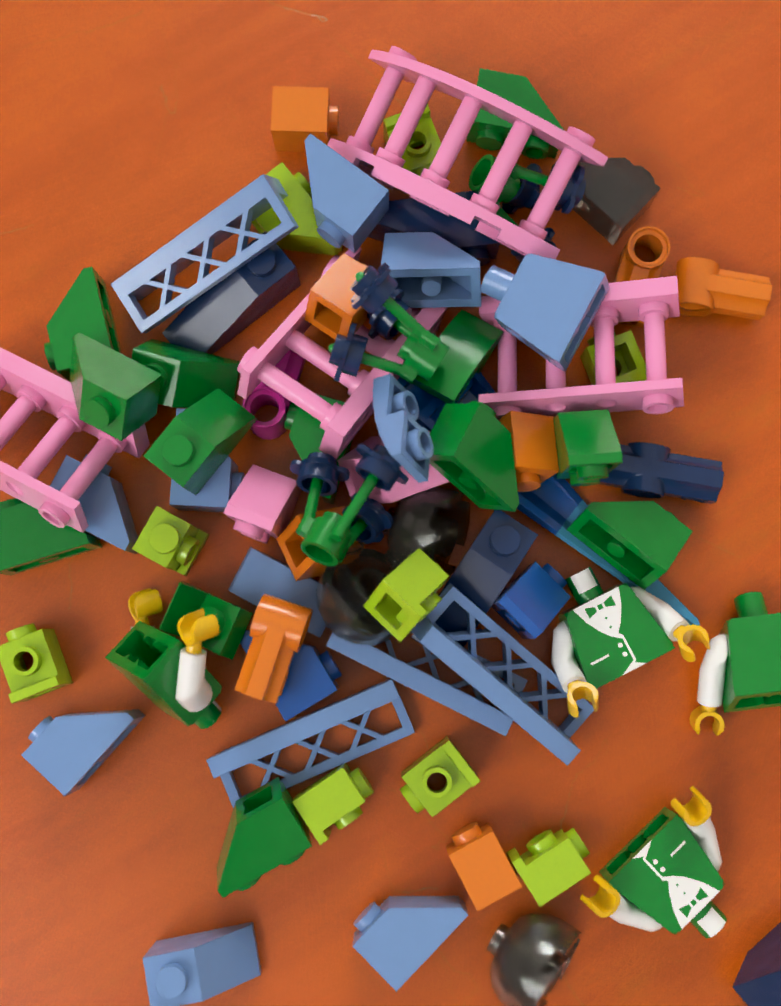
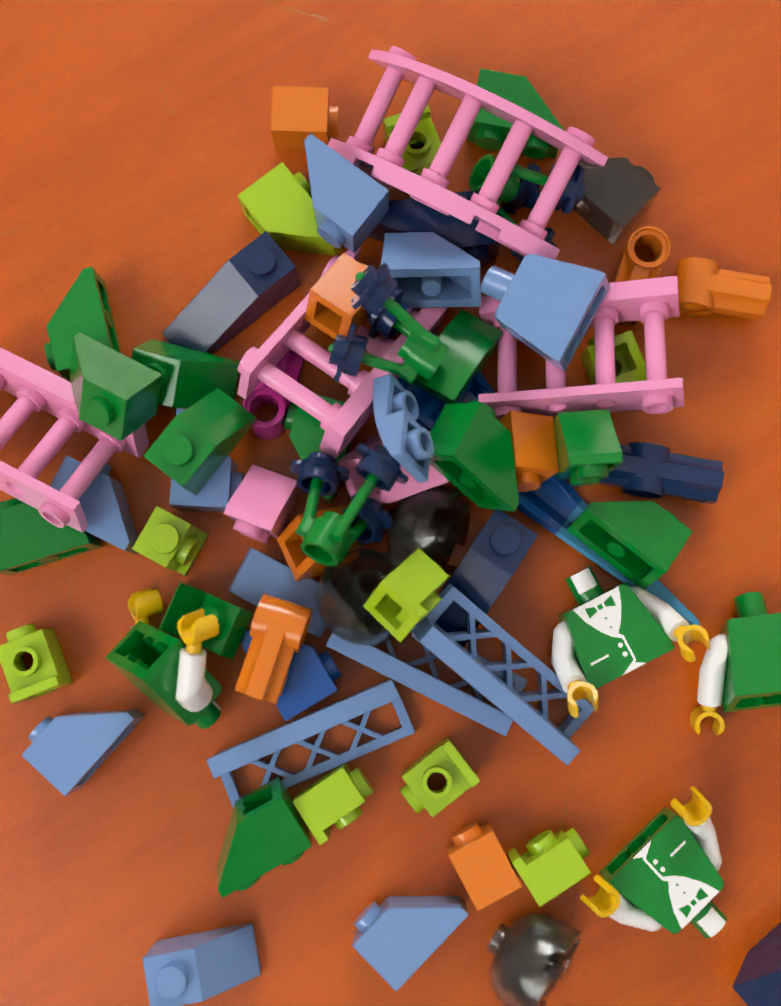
medium blue fence [111,174,299,333] -> none
blue slope [491,562,571,639] -> none

